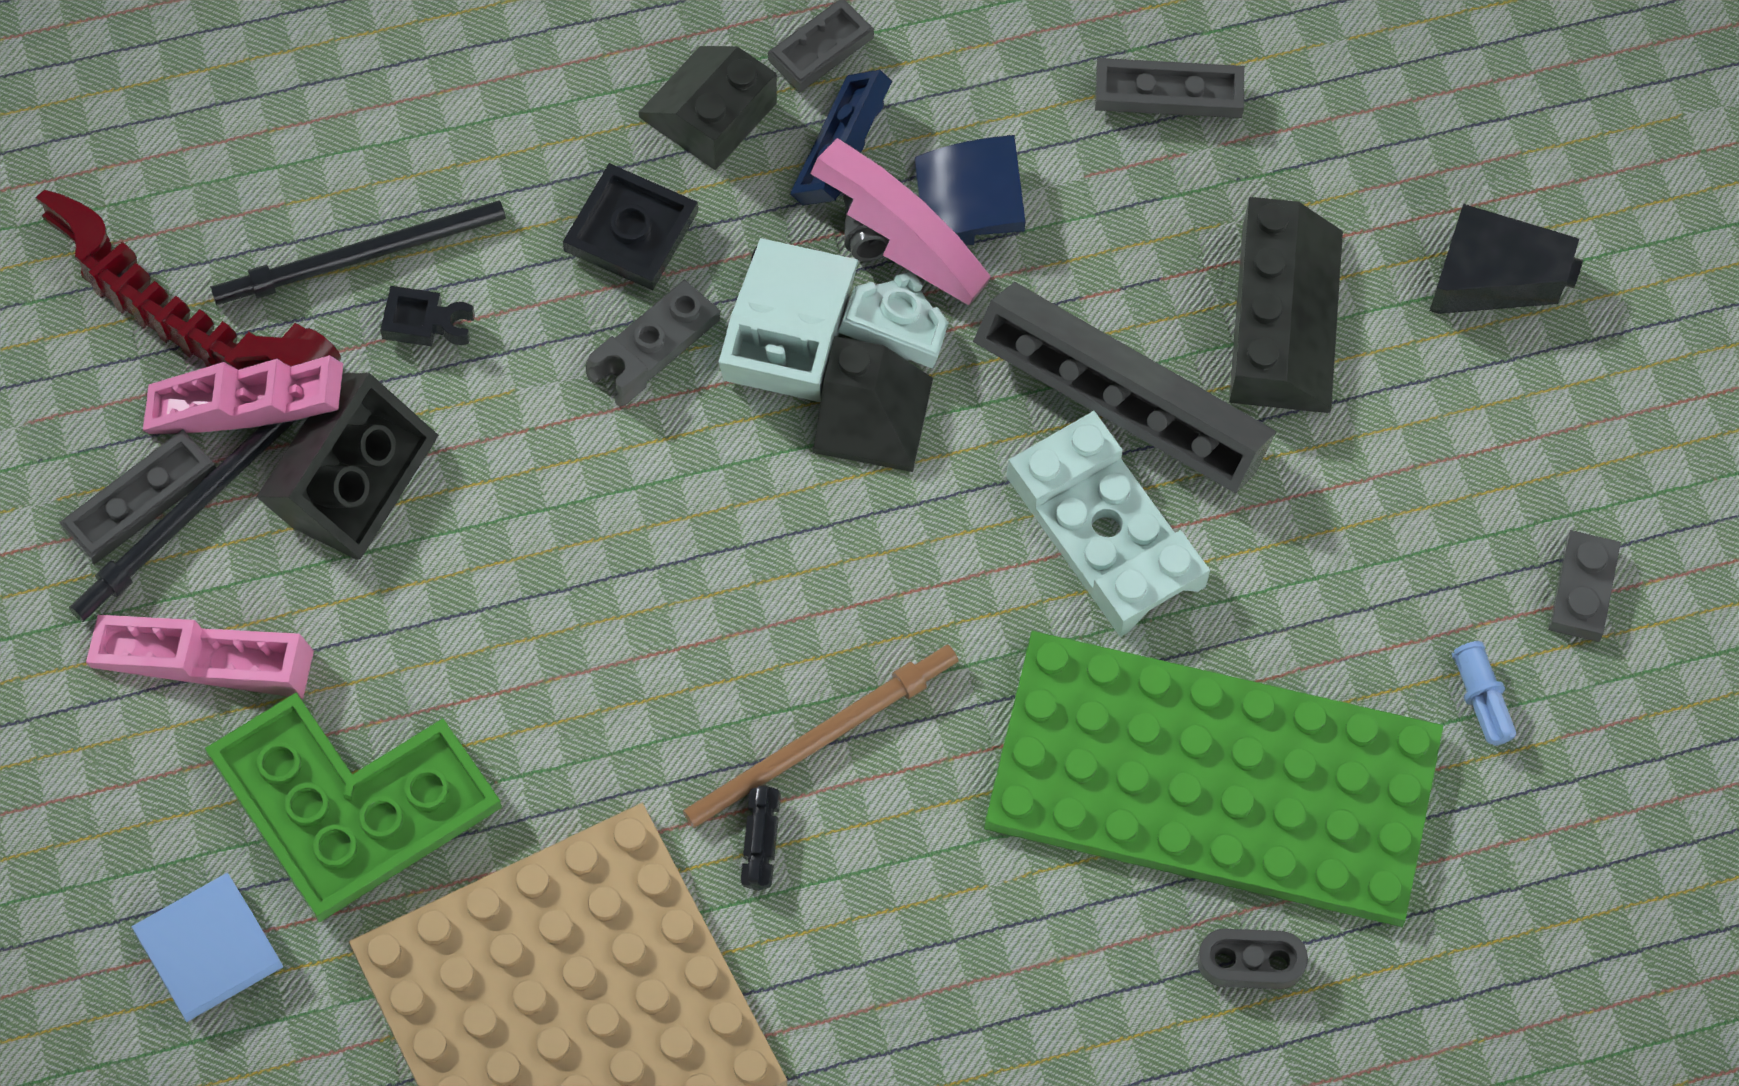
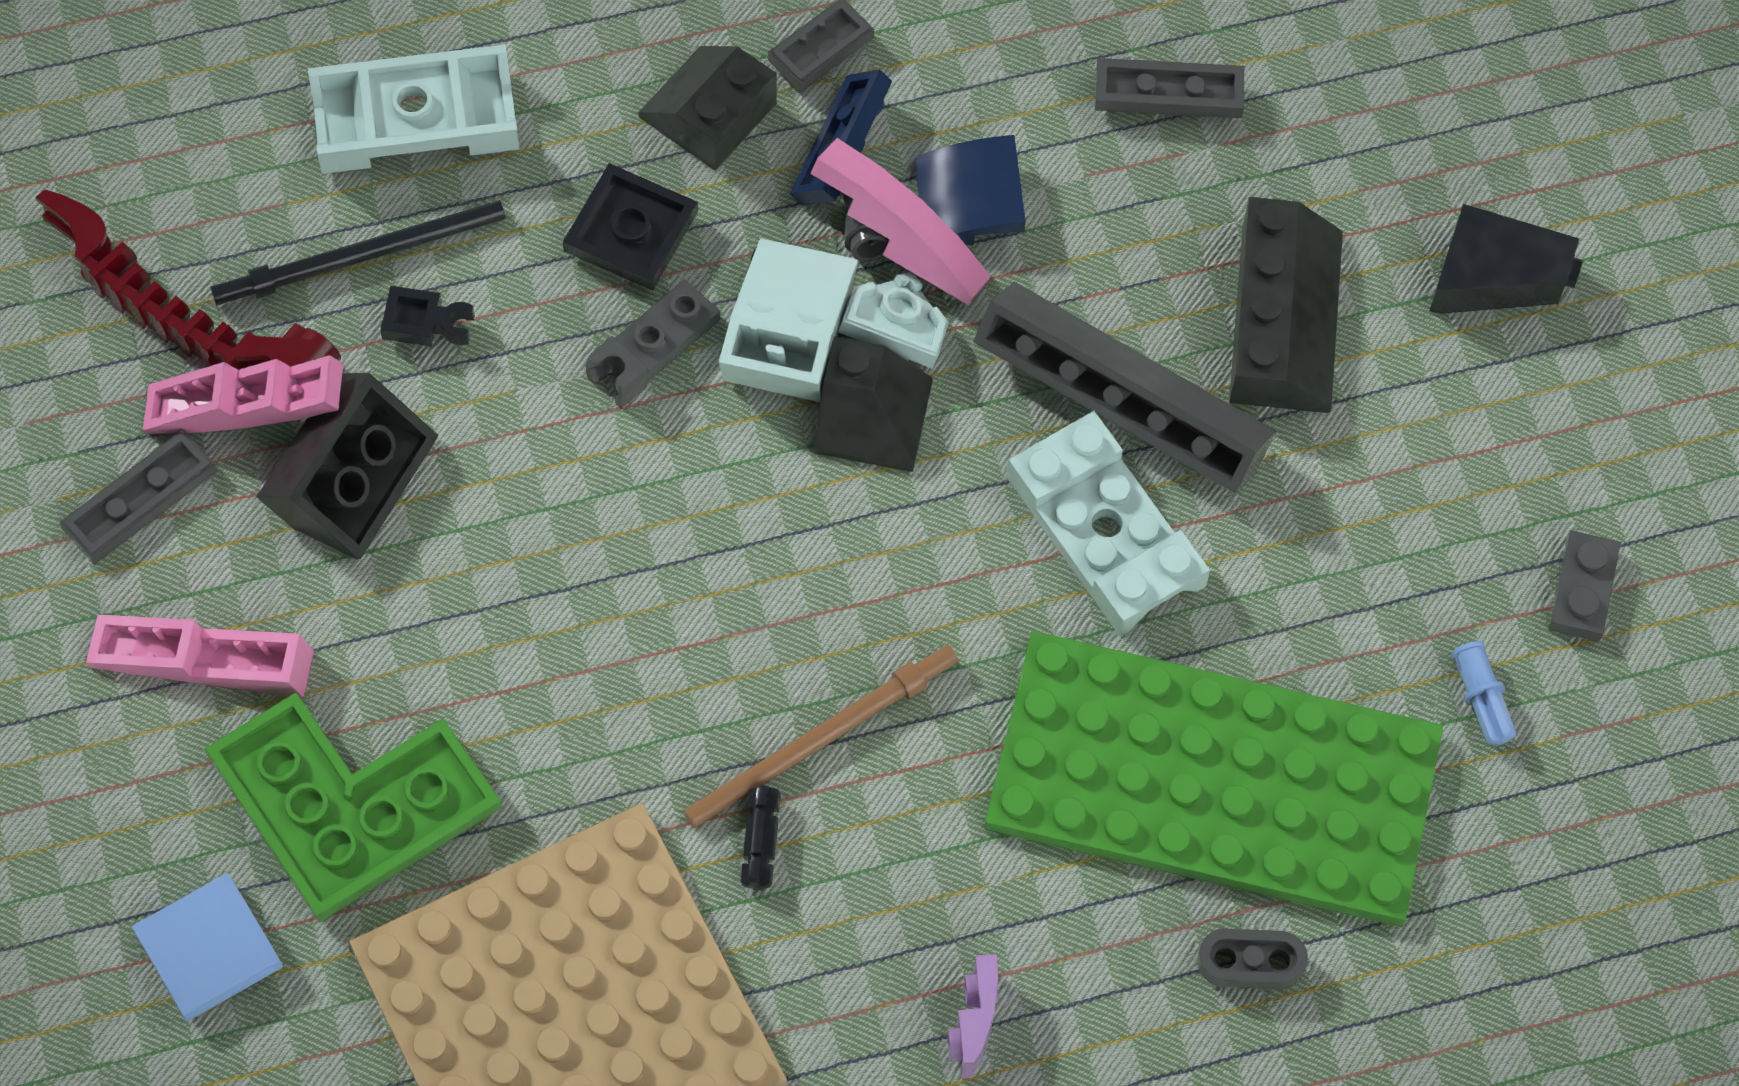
black bar [69,420,296,622] -> none
none -> light aqua piece [308,44,520,174]
none -> lavender slope [947,954,998,1079]

